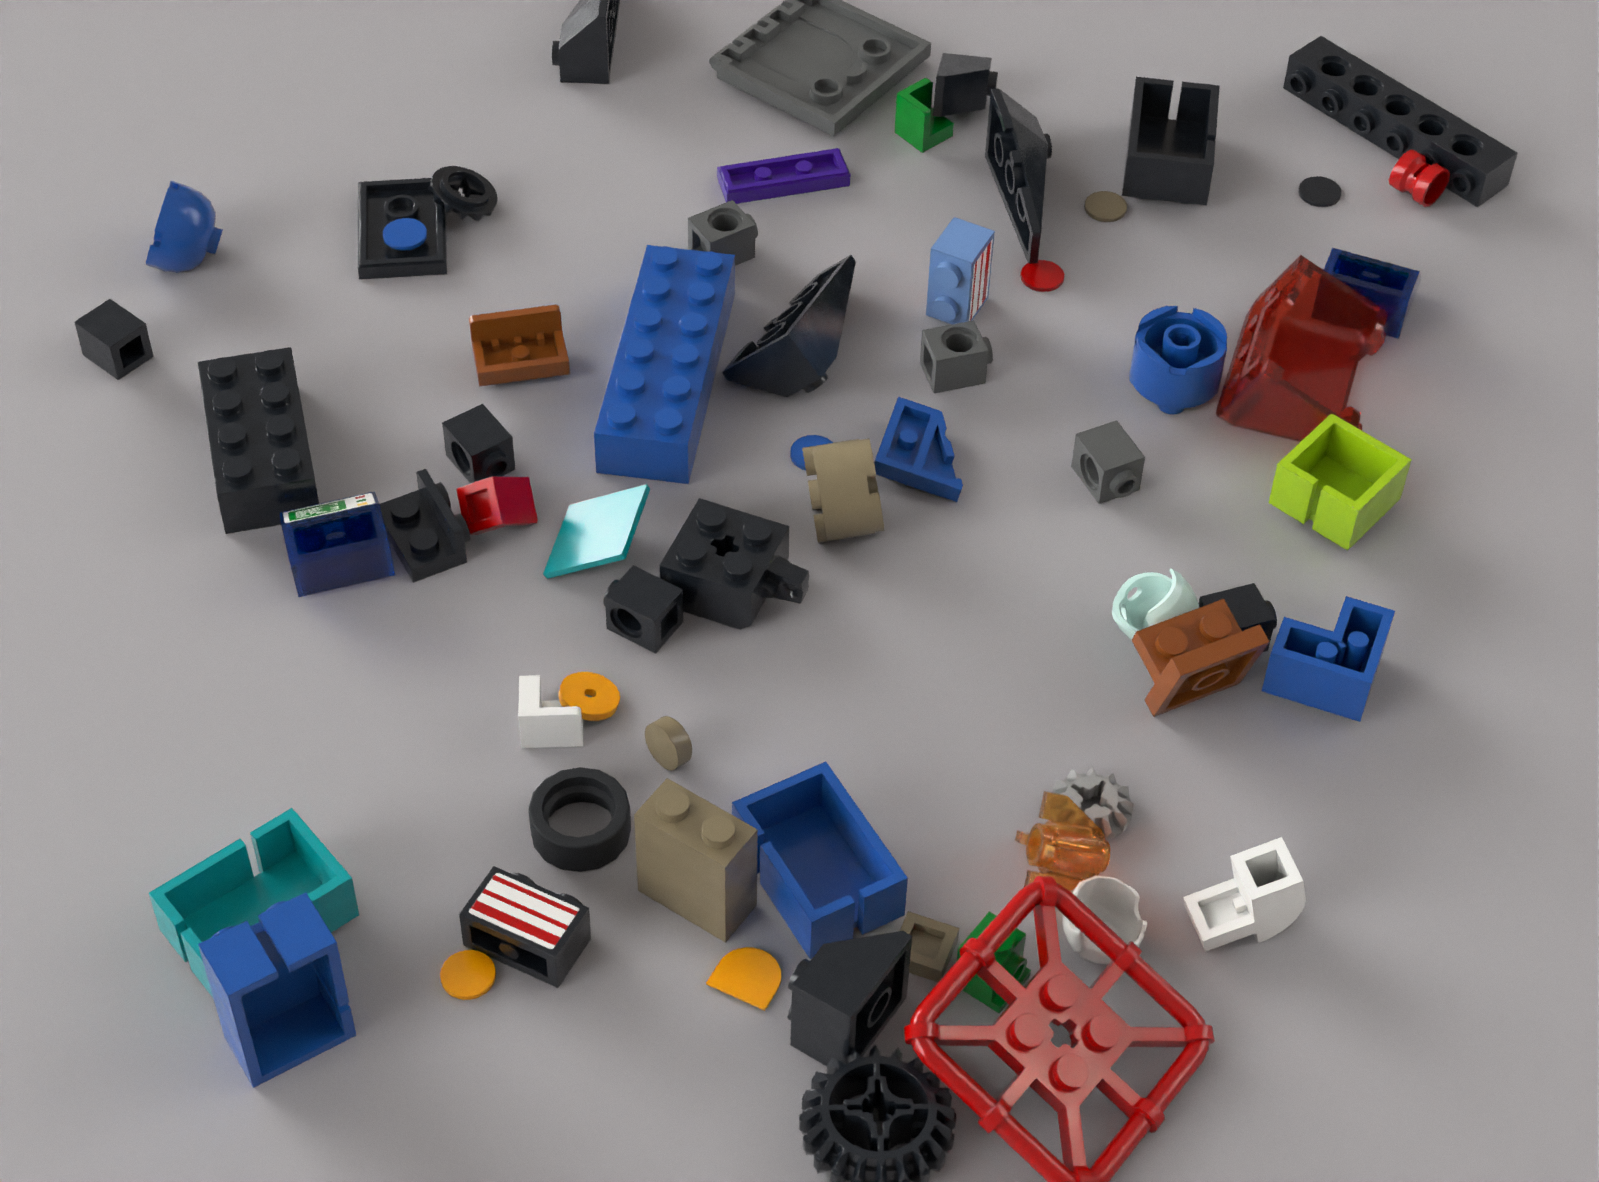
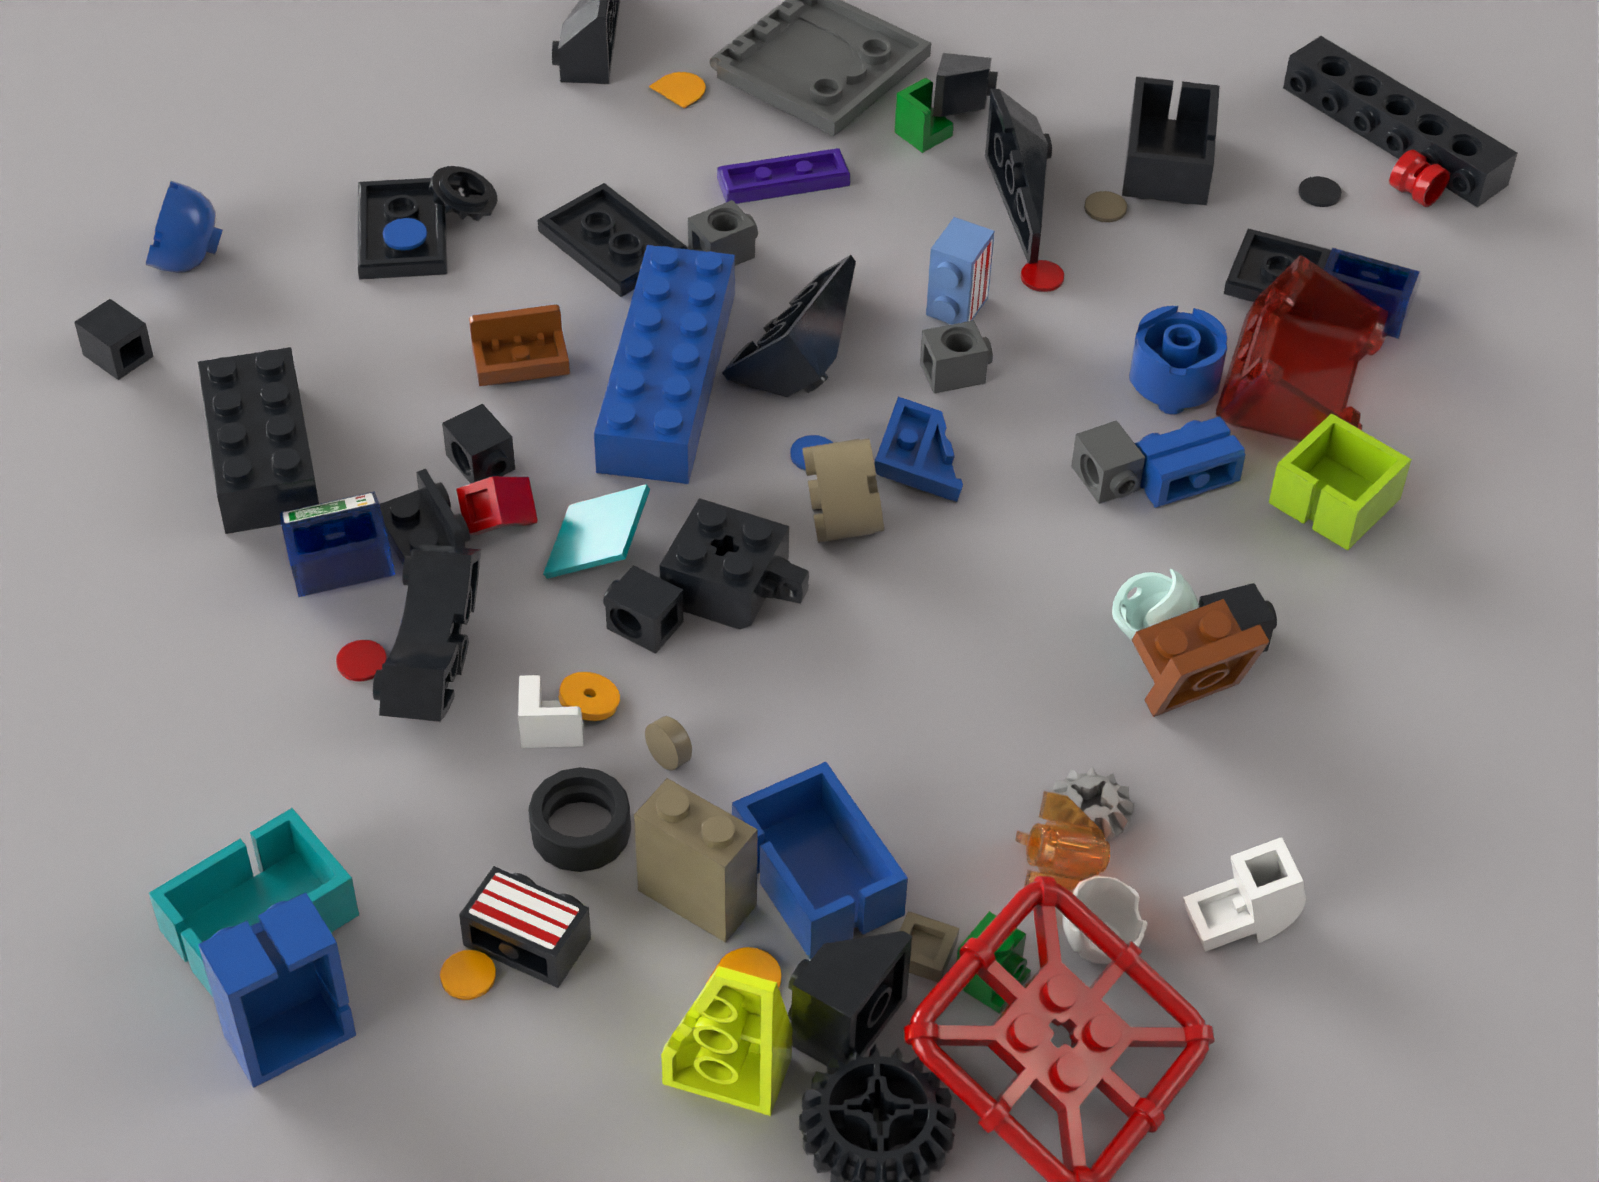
blue brick [1262,596,1395,722] -> none
none -> red piece [336,640,387,681]
none -> black brick [373,544,481,722]
none -> black tile [537,183,688,297]
none -> light orange piece [649,72,706,109]
none -> neon yellow wedge [661,966,793,1116]
none -> blue brick [1135,416,1246,508]
none -> black plate [1223,229,1332,317]

